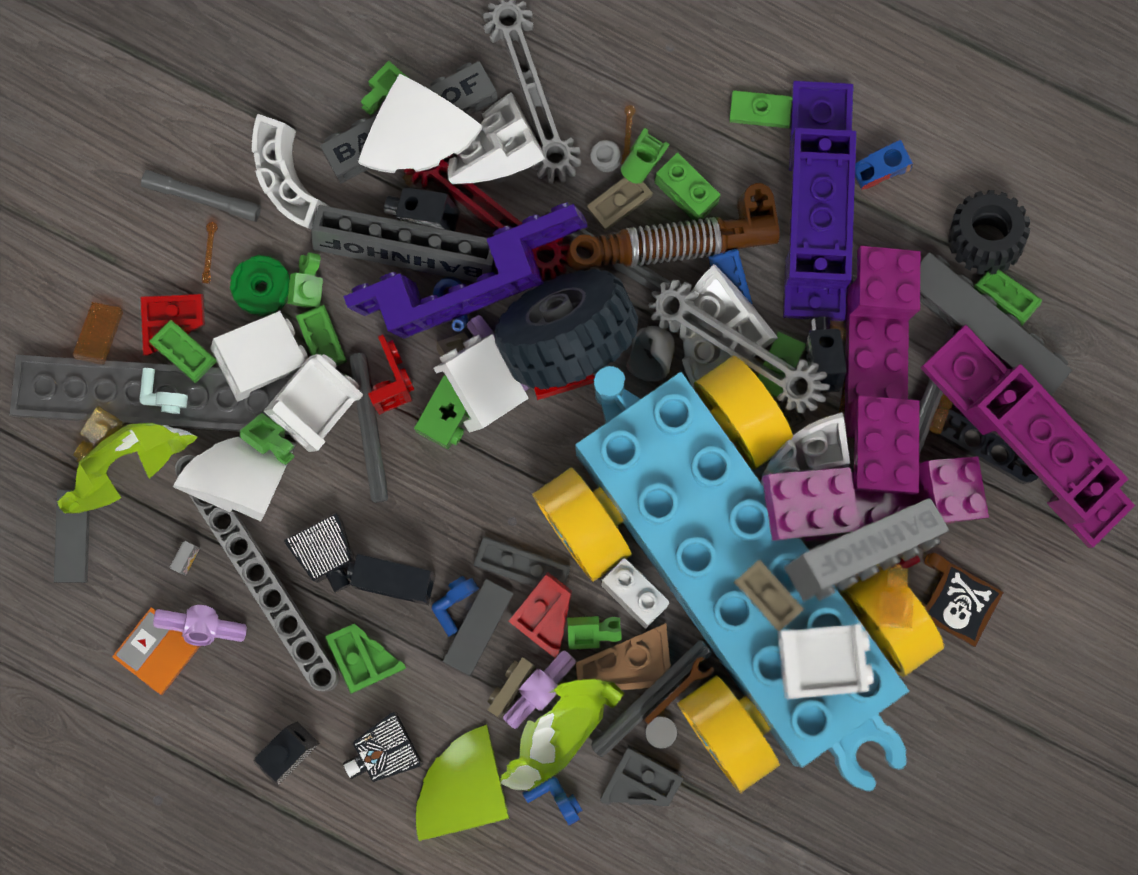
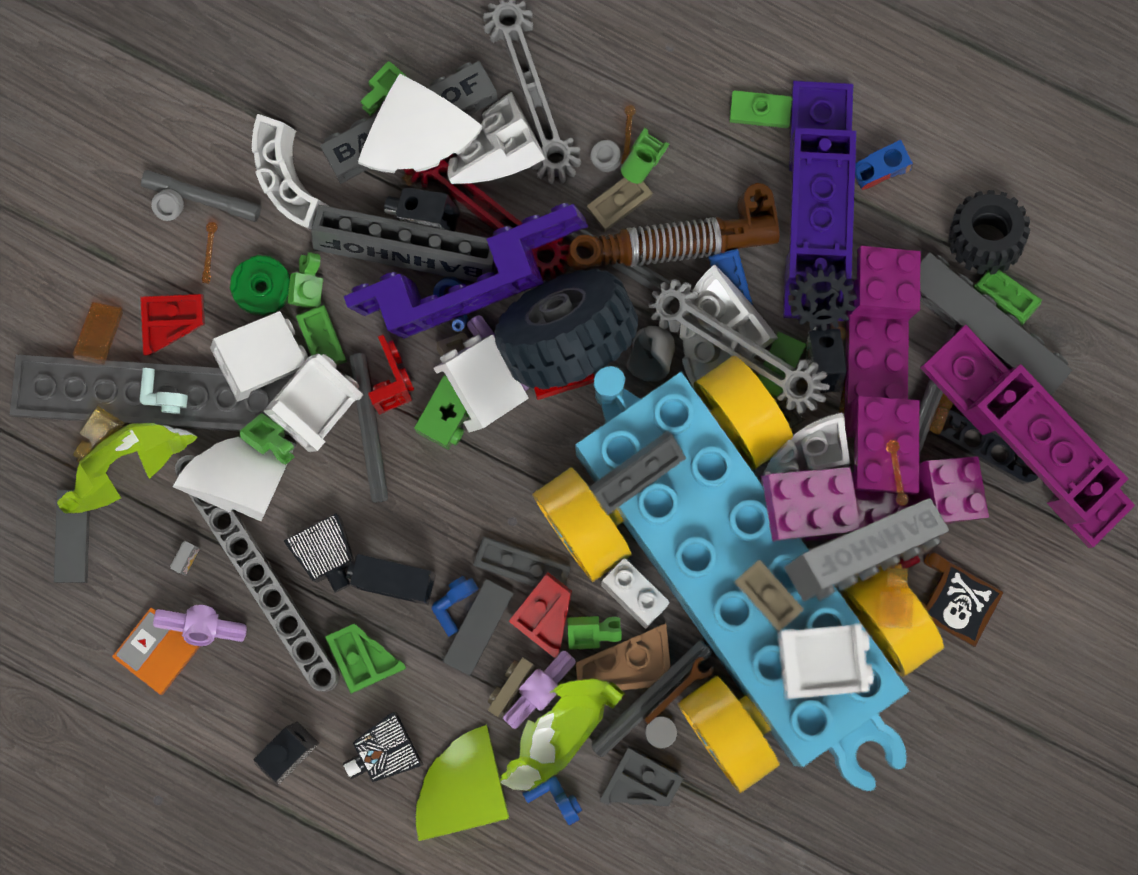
bright green plate [149,320,217,384] -> none
bright green brick [655,153,721,223] -> none
none -> light grey tile [151,189,184,221]
none -> dark grey tile [588,431,687,515]
none -> black gear [788,264,857,331]
none -> clear orange hinge [886,440,908,506]

